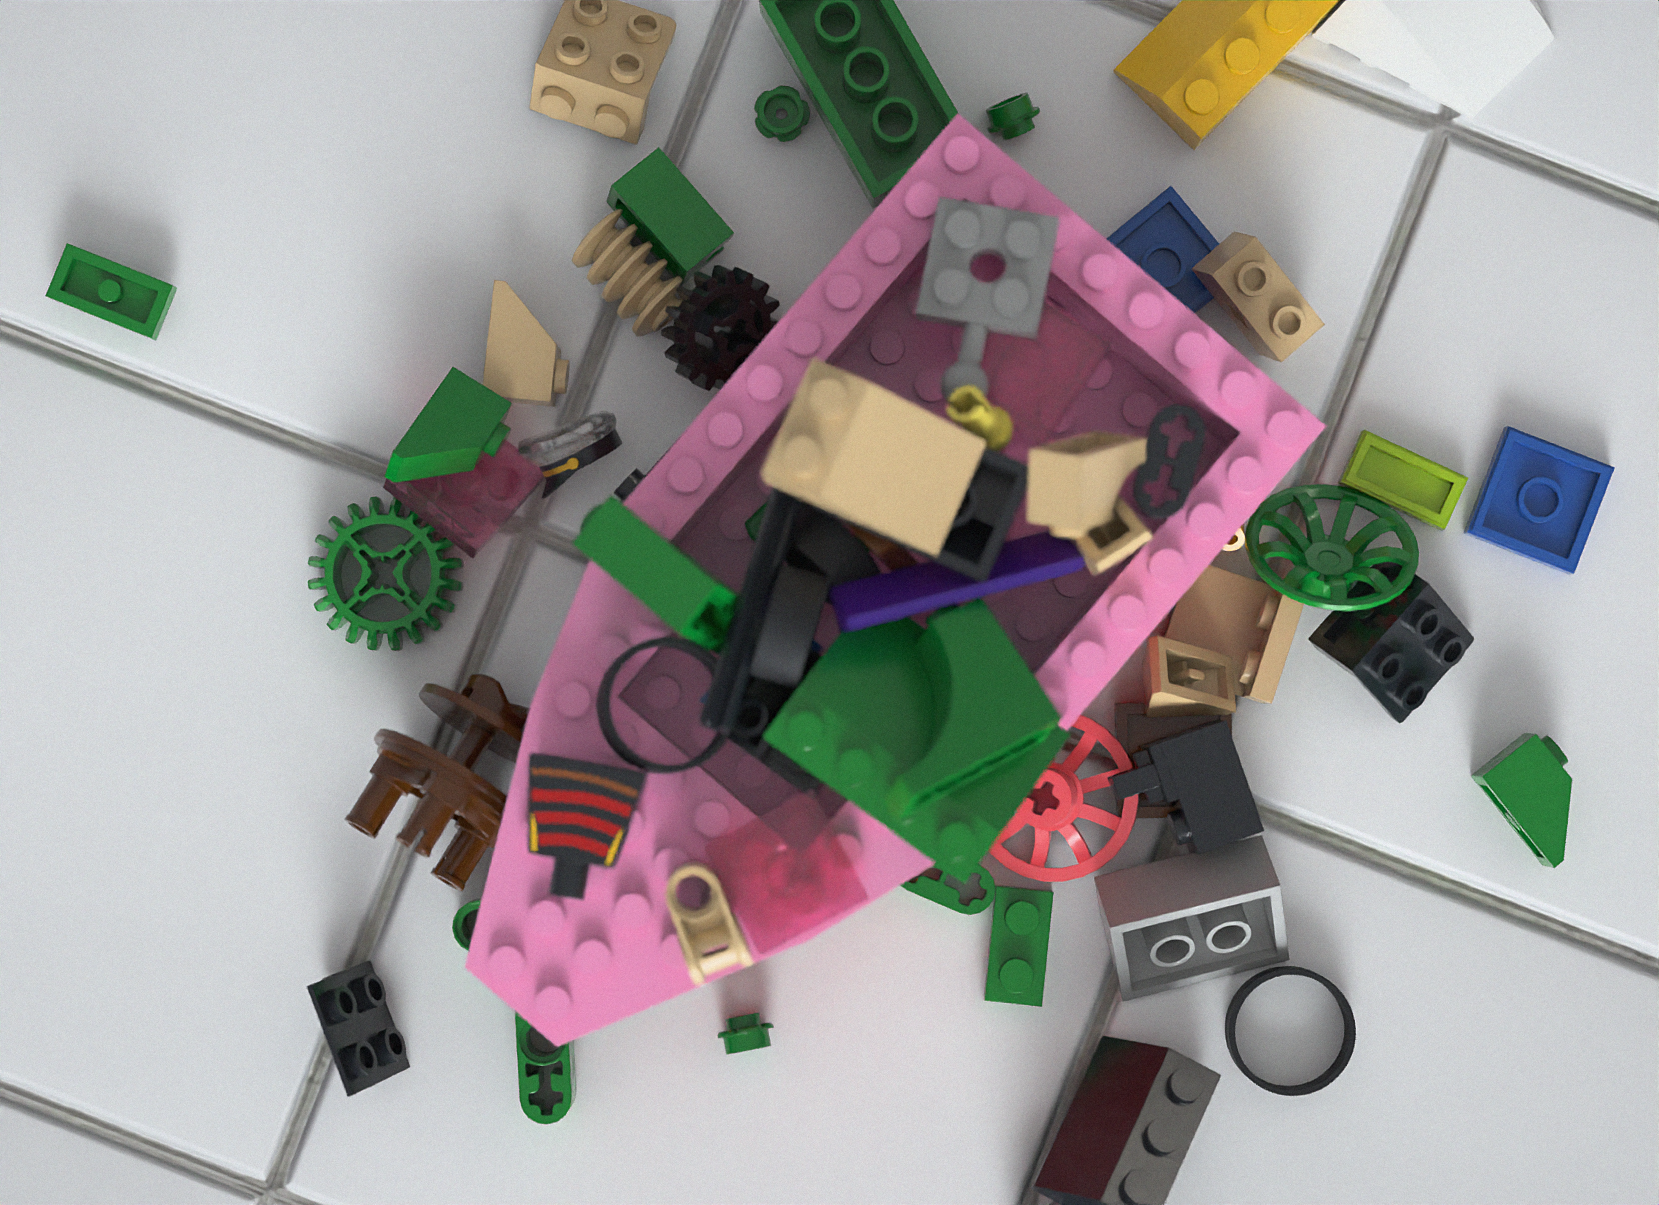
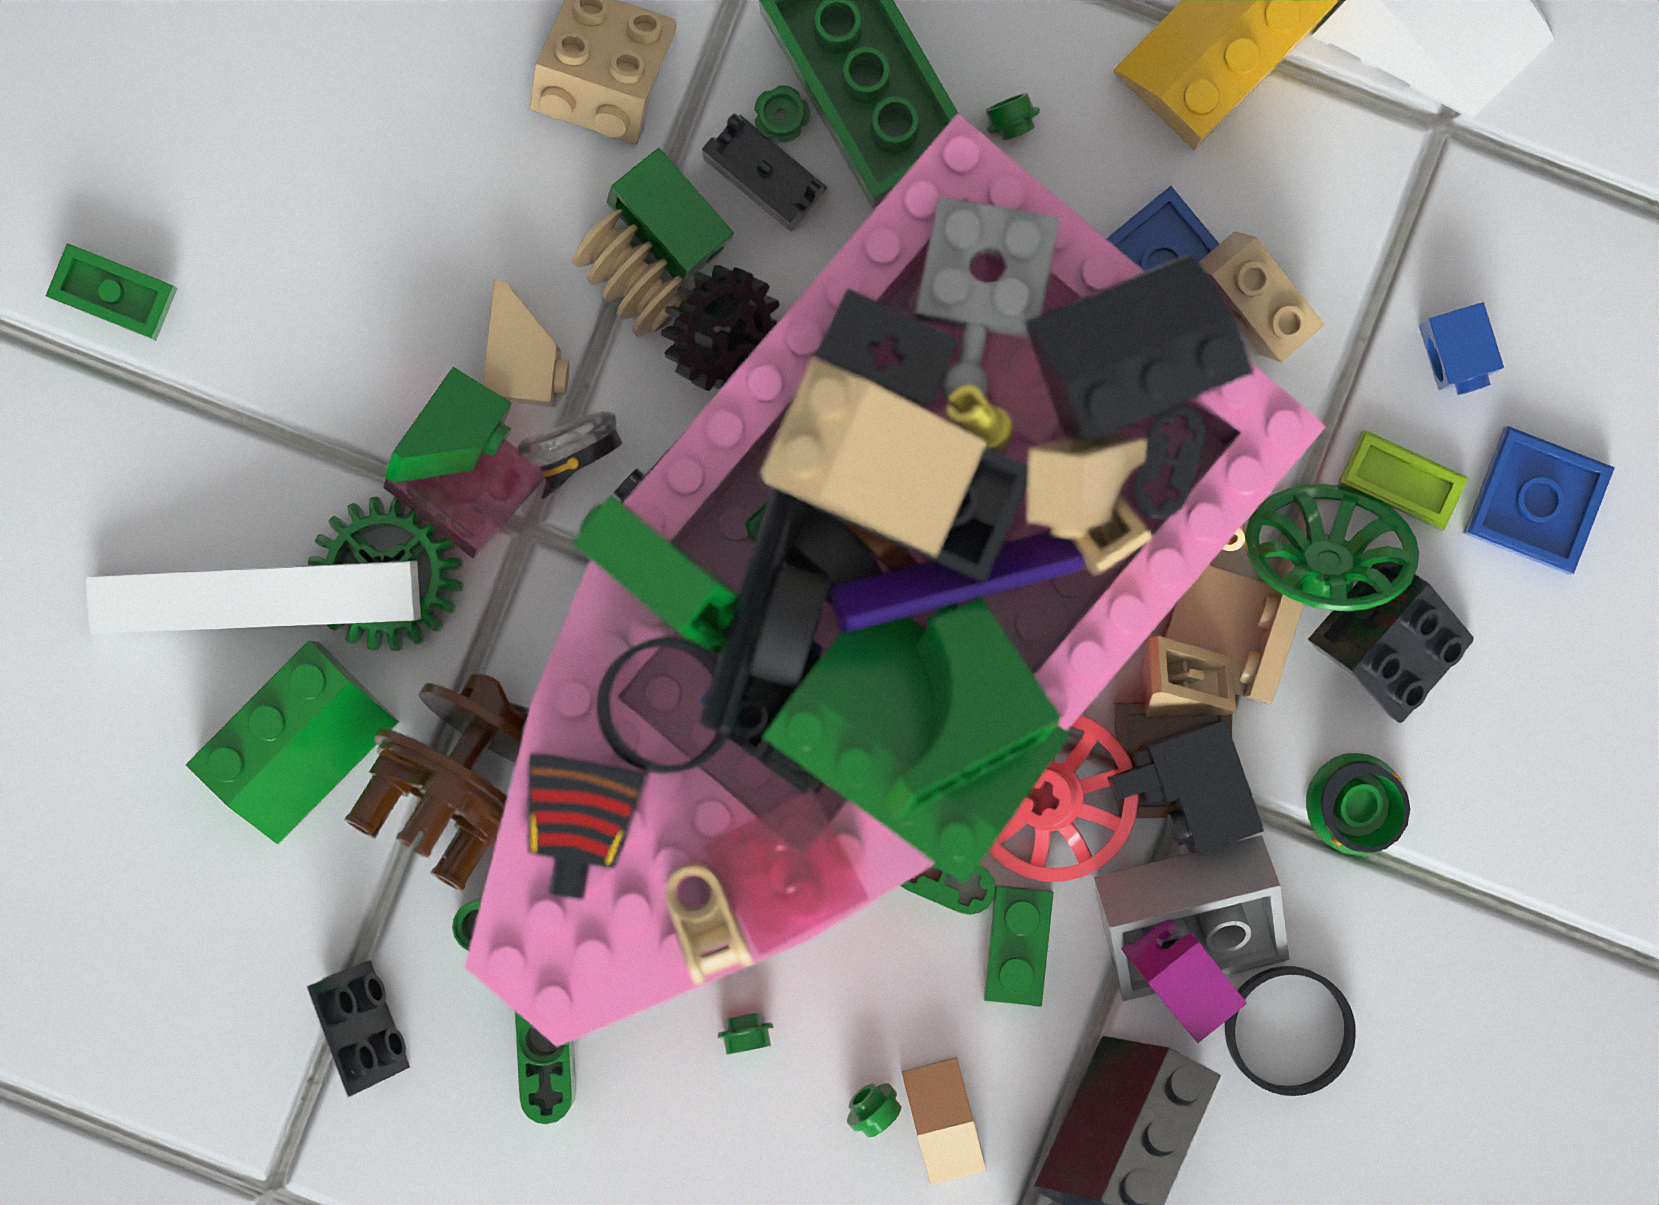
green slope [1471,733,1572,868] -> none
none -> white tile [85,561,421,634]
none -> green slope [185,640,400,844]
none -> black hinge [702,113,827,232]
none -> black brick [815,288,960,410]
none -> green plate [847,1083,902,1137]
none -> tan slope [901,1057,986,1184]
none -> black slope [1023,254,1253,443]
none -> magenta hinge [1121,920,1247,1043]
none -> green piece [1306,753,1411,856]
none -> blue brick [1418,302,1504,395]

